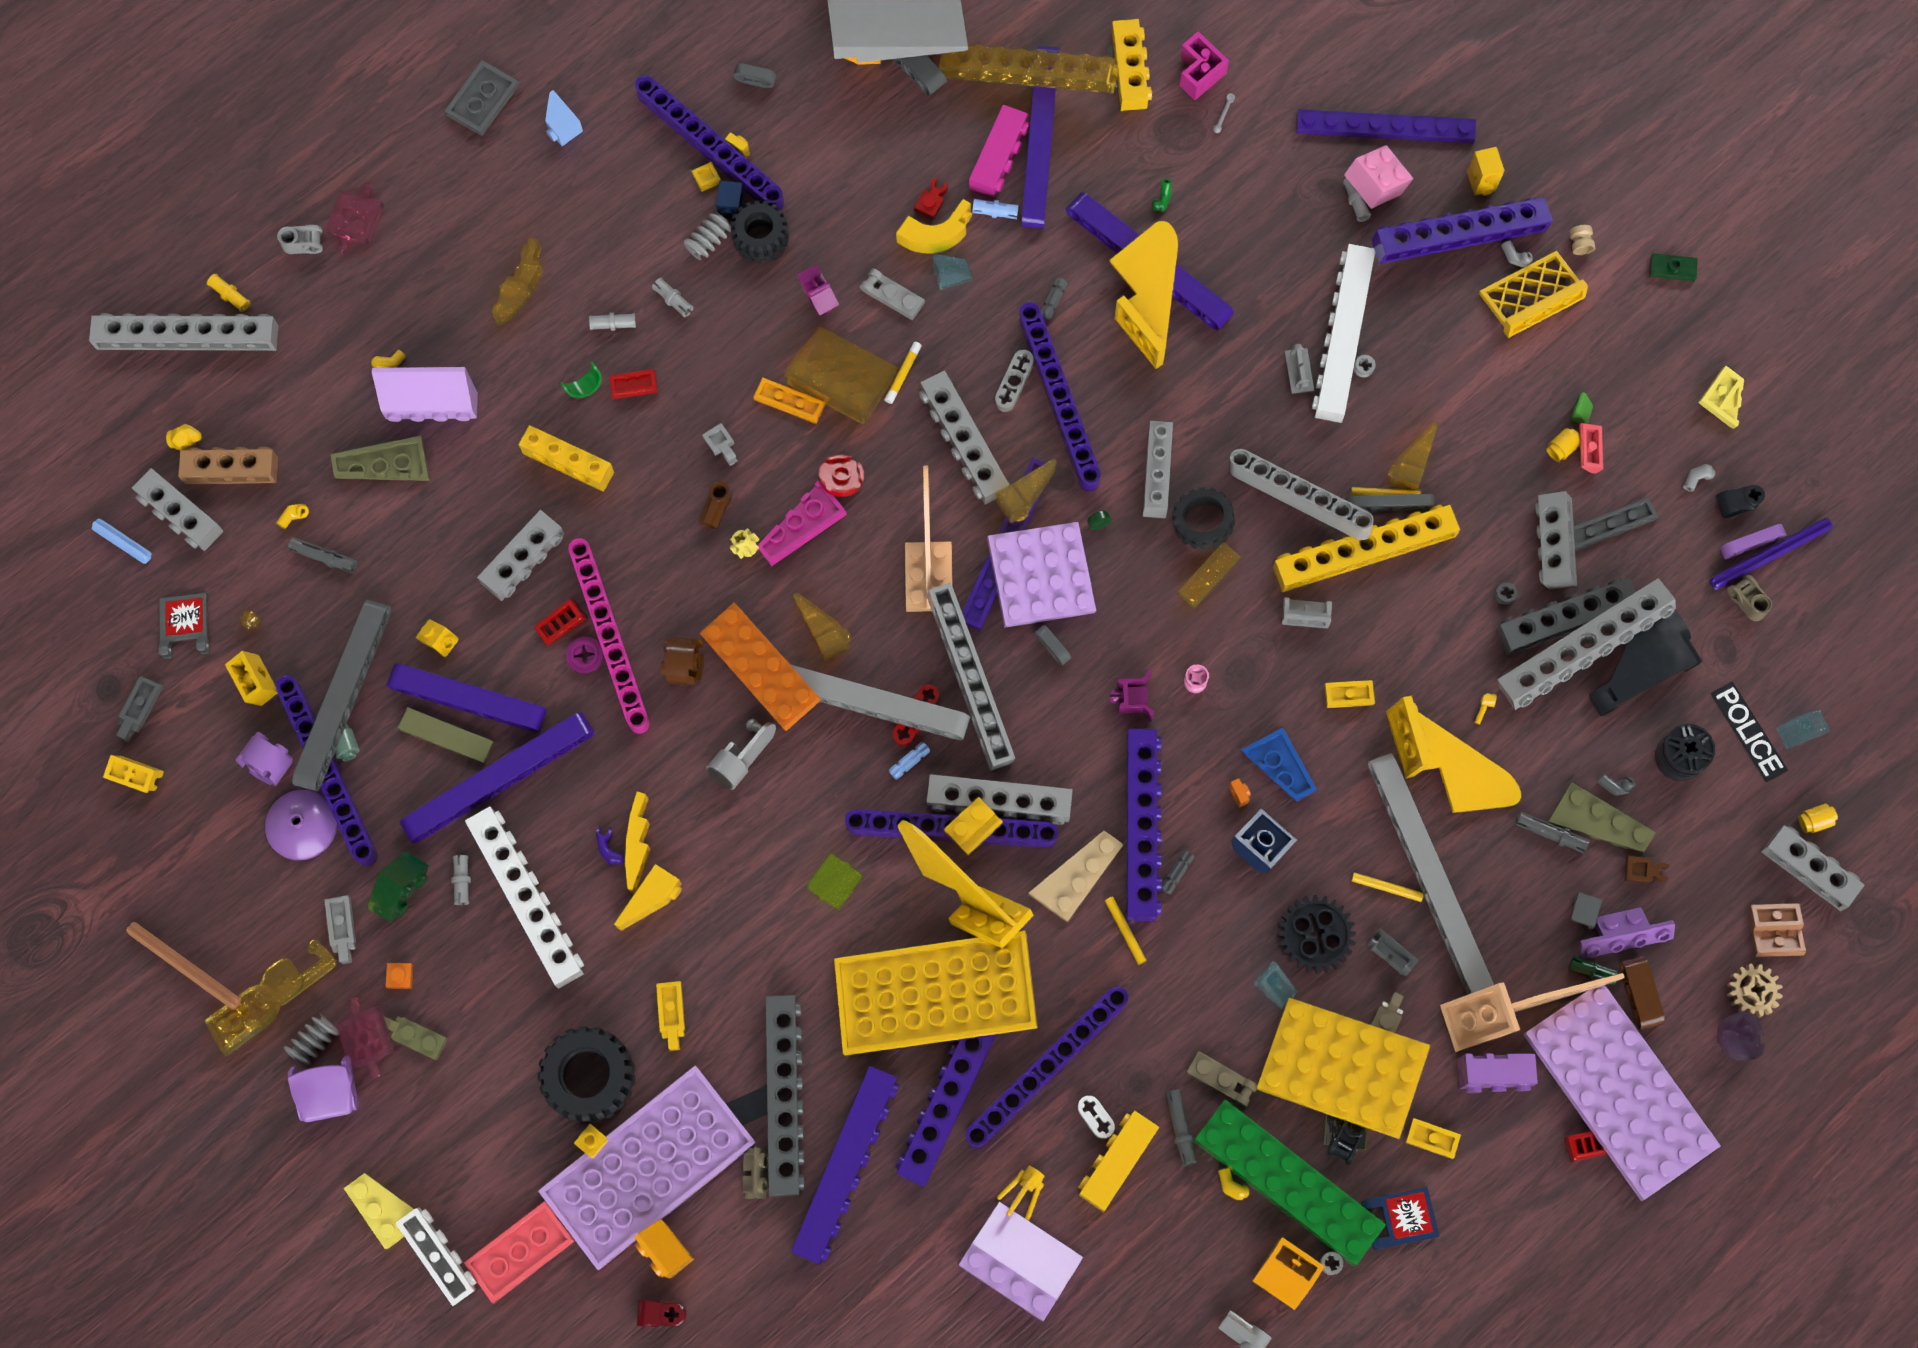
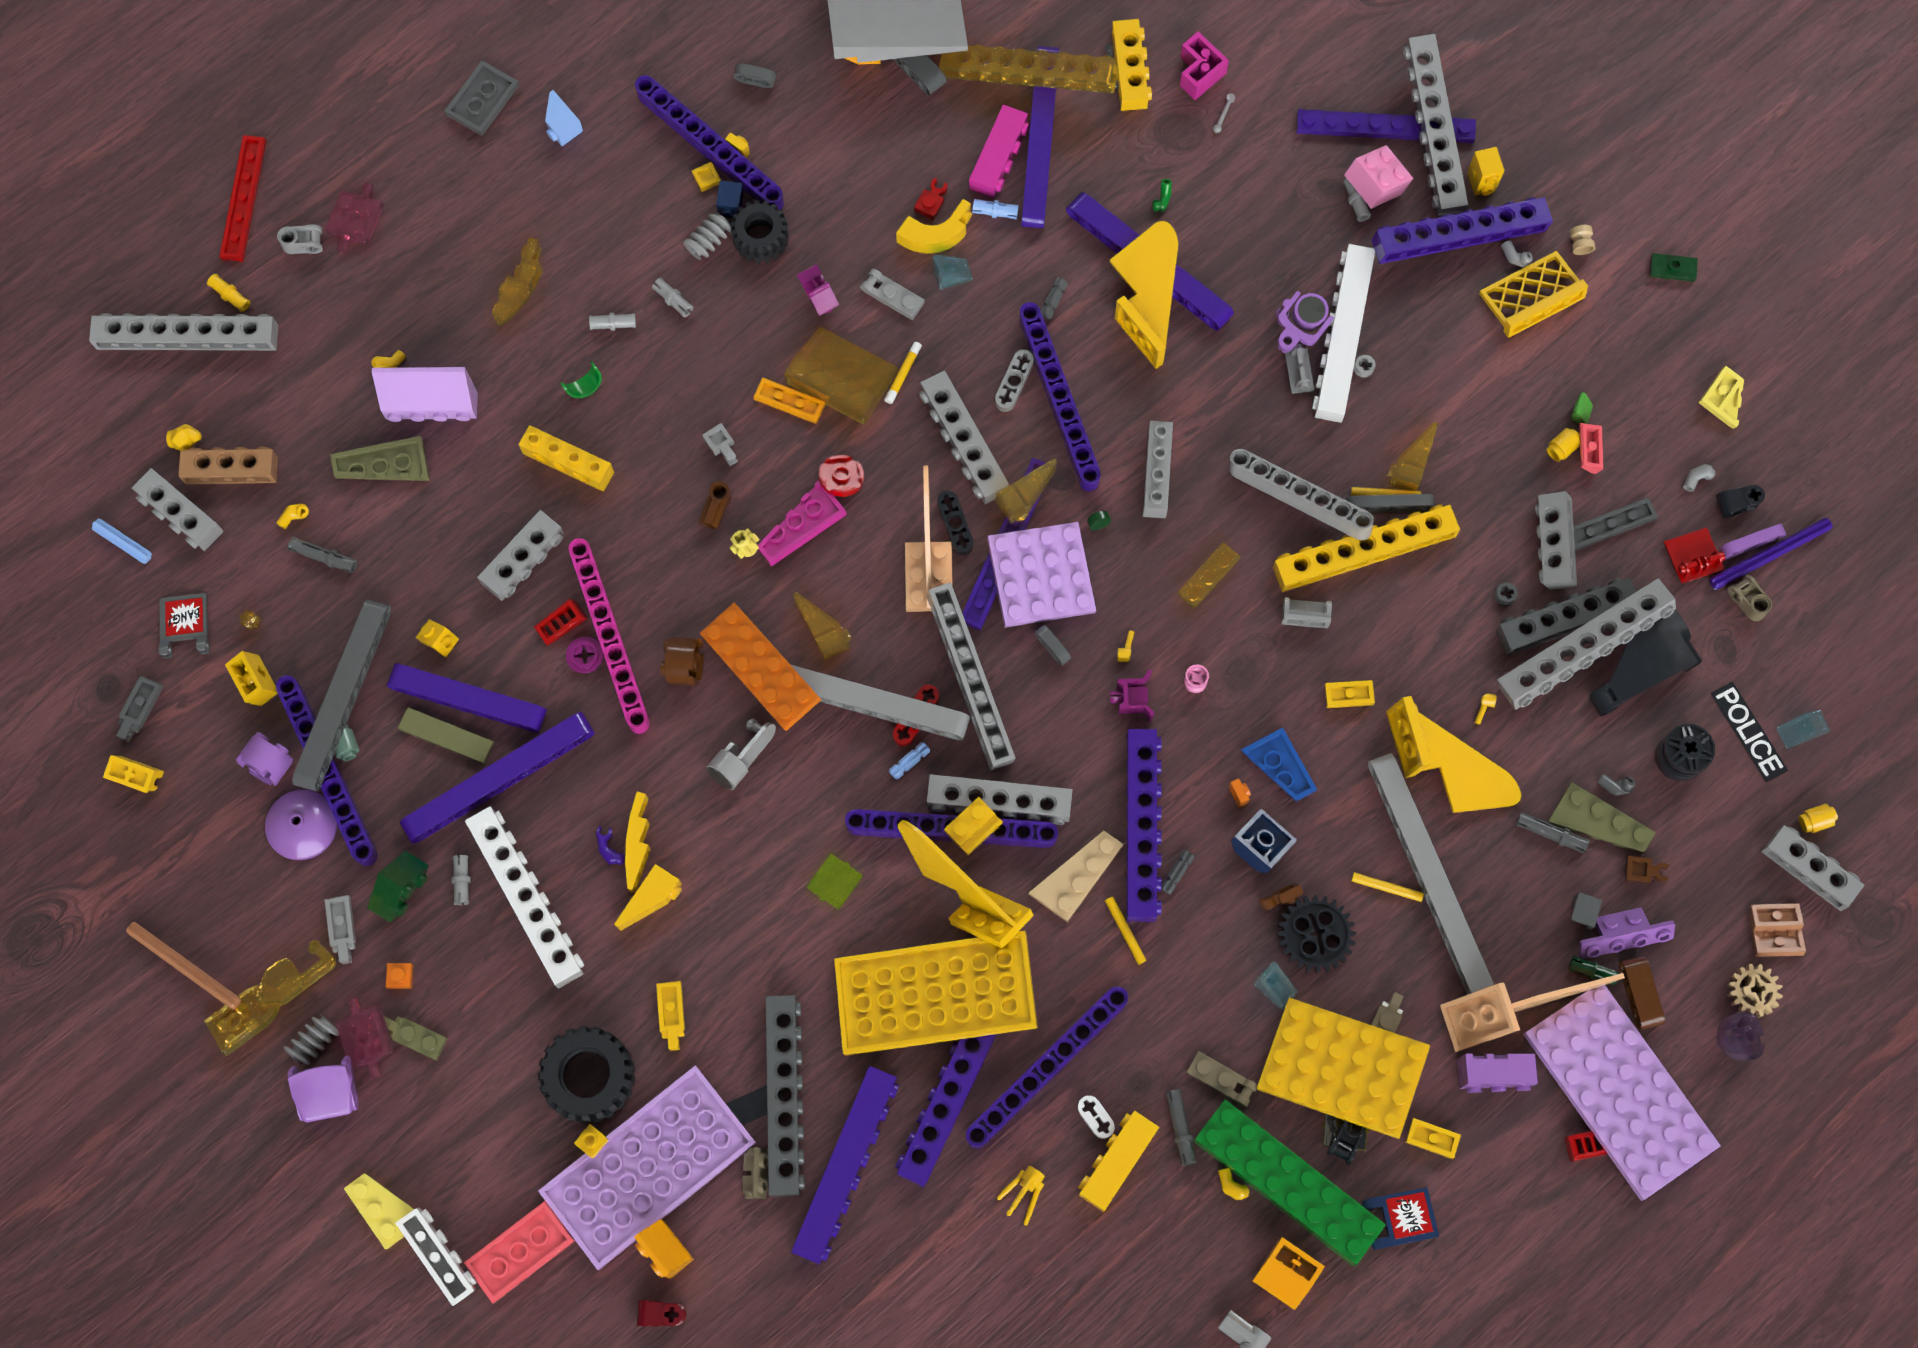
red plate [609,369,658,399] -> none
lavender slope [959,1202,1083,1322] -> none
black tyre [1172,487,1235,550] -> none
light grey bush [1320,1252,1343,1275] -> none
dark grey hinge [1367,929,1419,977] -> none
none -> red tile [219,135,267,262]
none -> black beam [937,491,973,555]
none -> yellow hand [1117,630,1134,662]
none -> reddish brown plate [1259,882,1304,911]
none -> medium lavender piece [1276,290,1334,353]
none -> light grey brick [1403,34,1468,216]
none -> red hinge [1664,528,1725,584]

